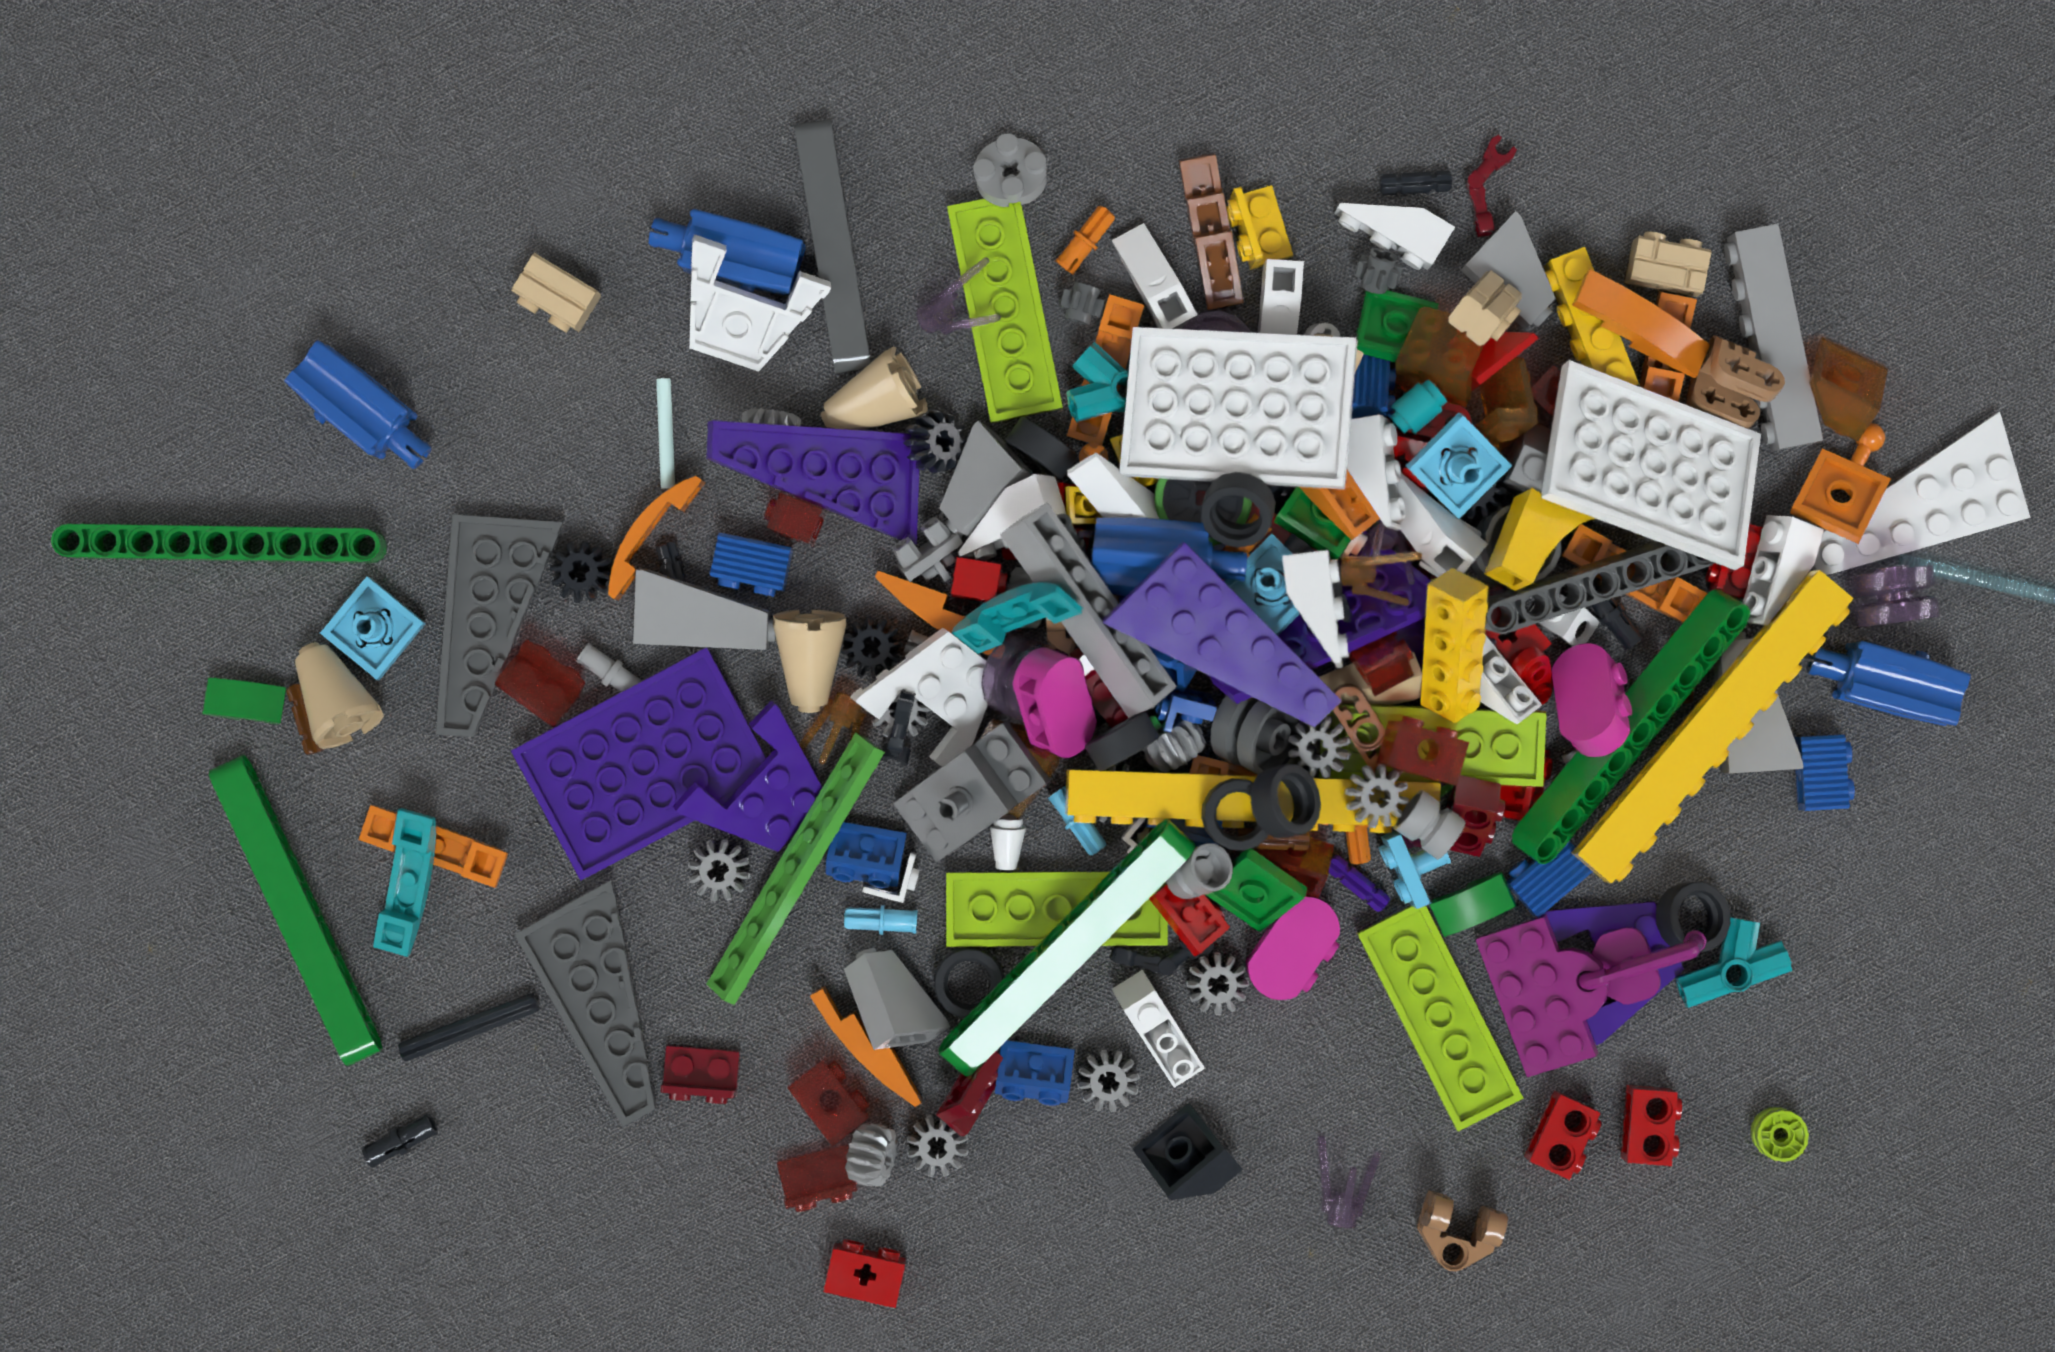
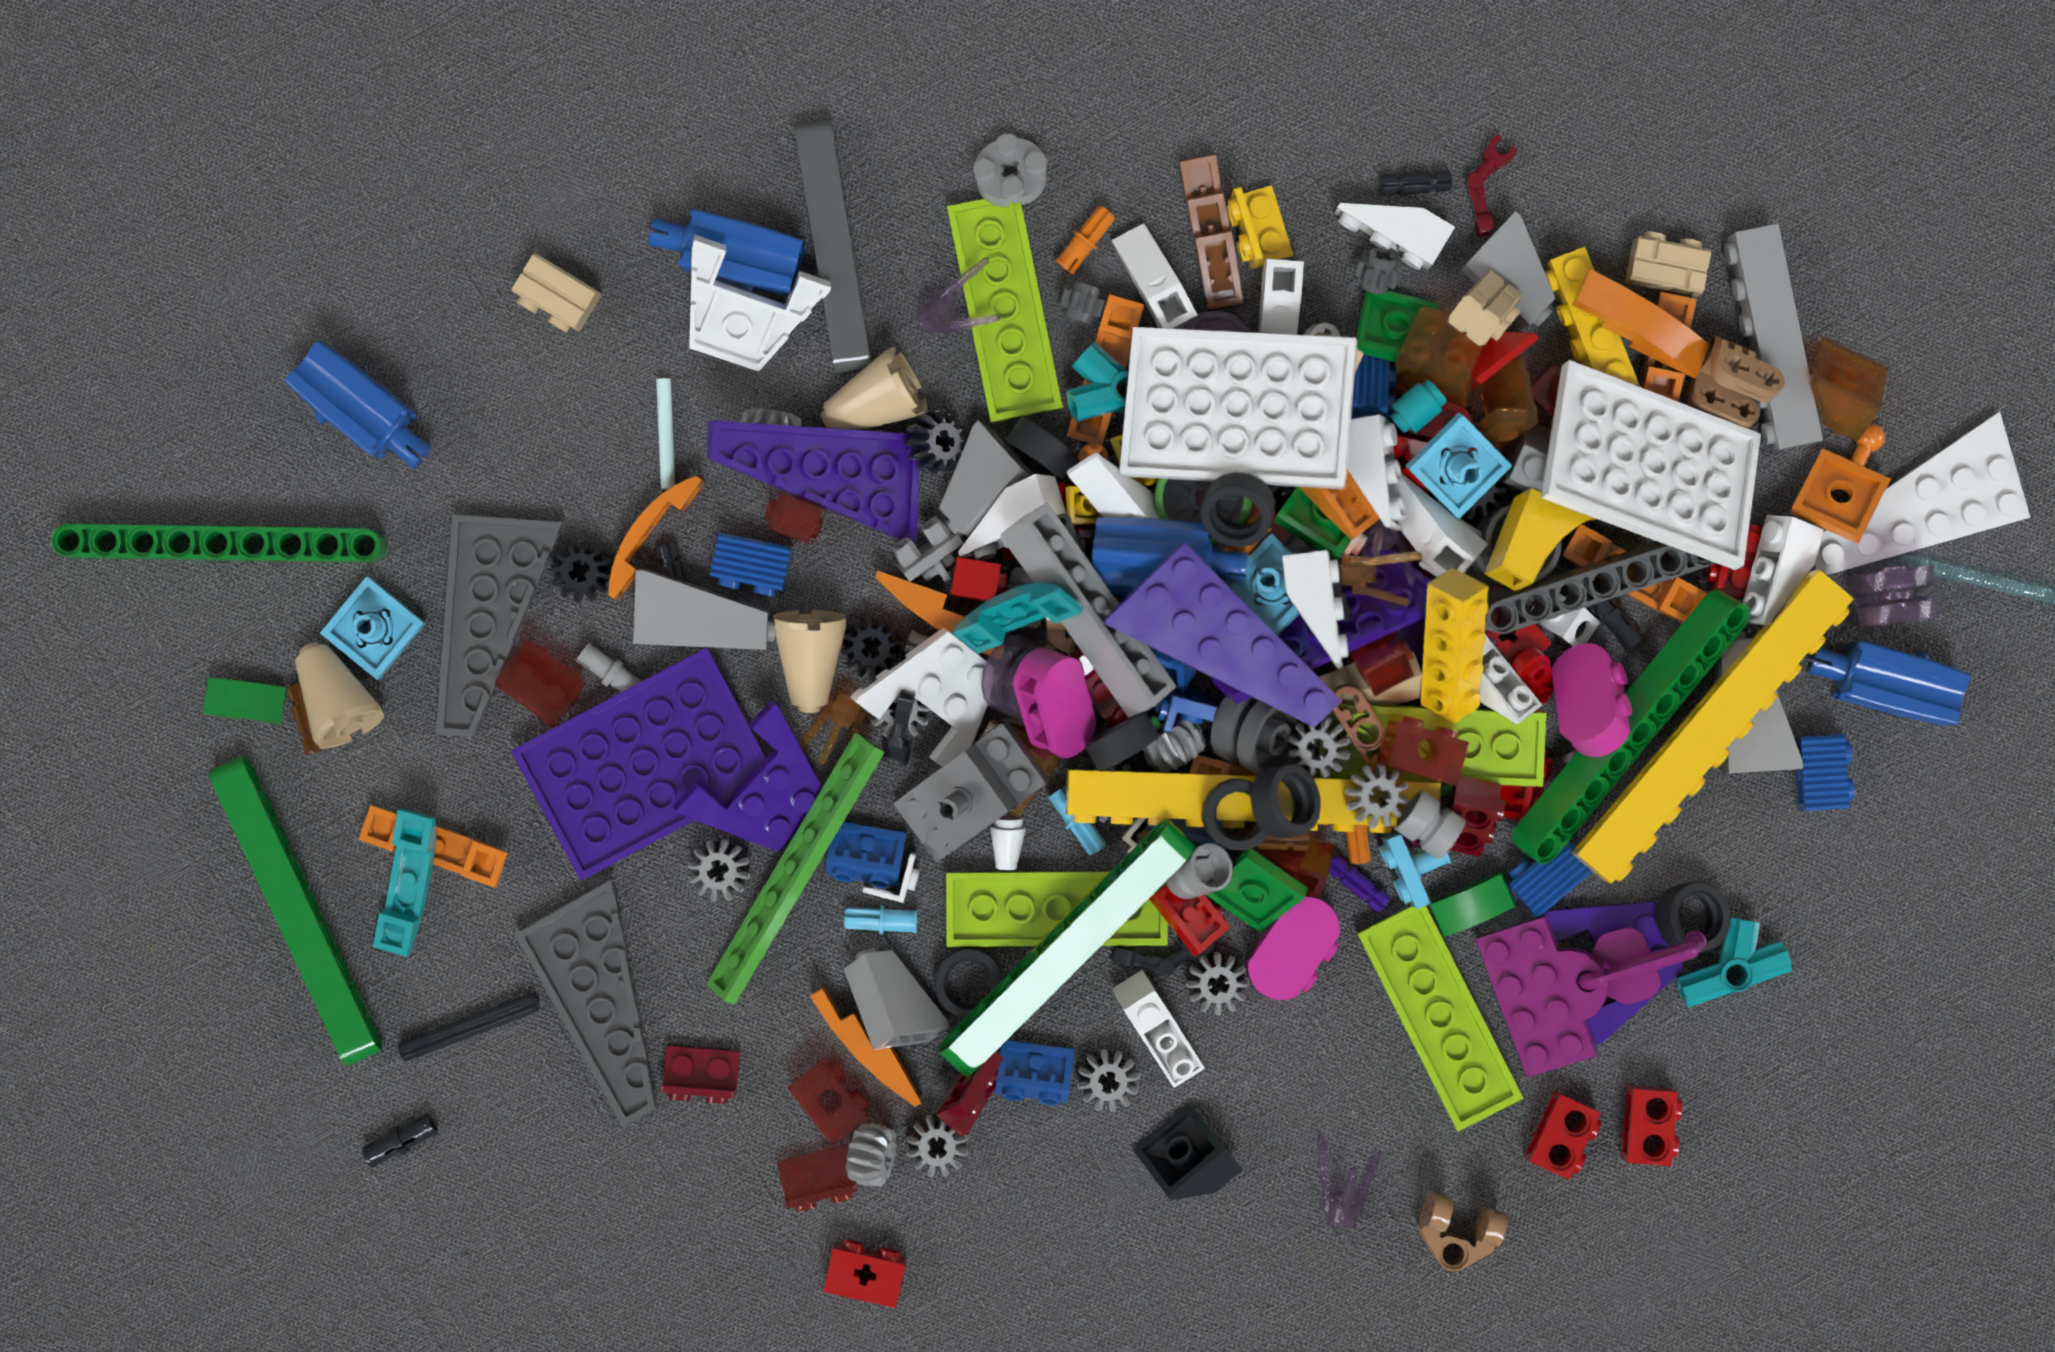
lime wheel [1750,1107,1809,1162] -> none

